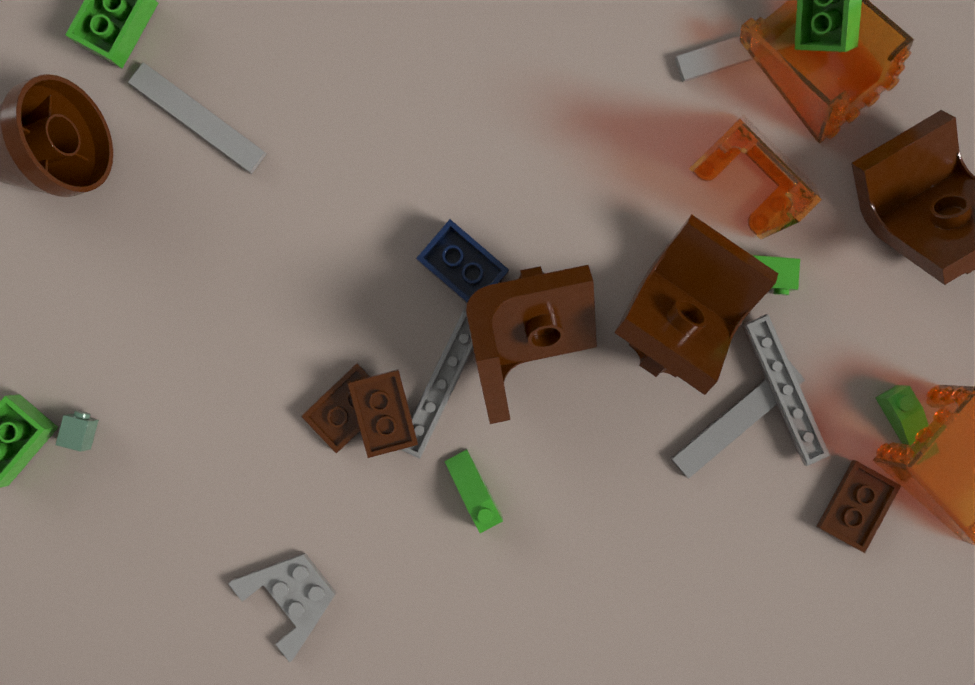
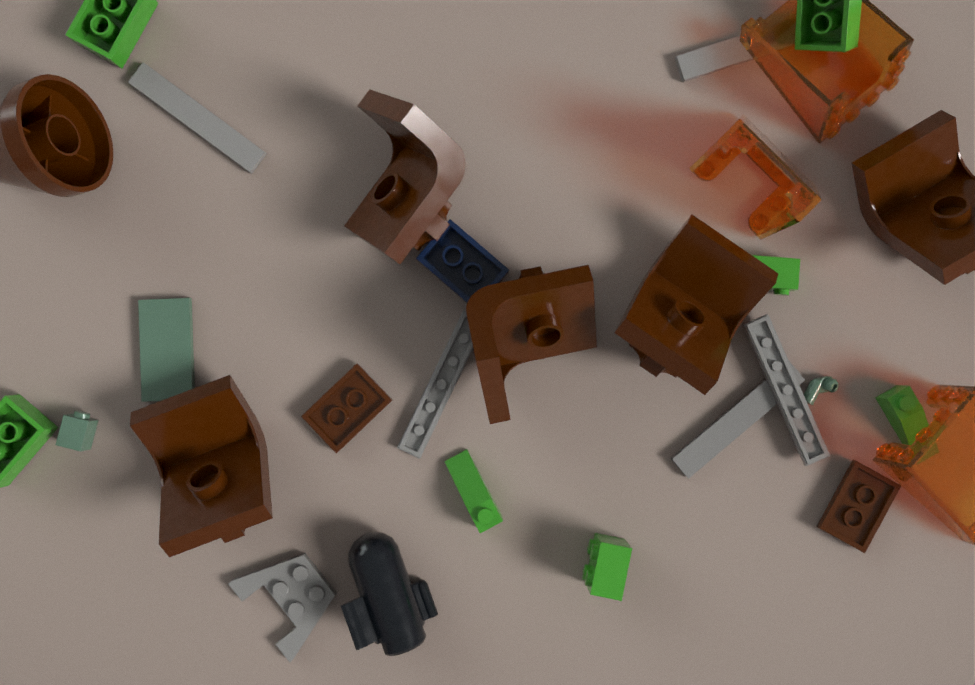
reddish brown plate [348,369,418,458] -> none
none -> reddish brown piece [130,375,273,558]
none -> sand green tile [138,298,195,402]
none -> black piece [341,531,438,656]
none -> reddish brown piece [344,89,466,264]
none -> bright green brick [582,533,632,601]
none -> sand green arm [804,376,839,405]

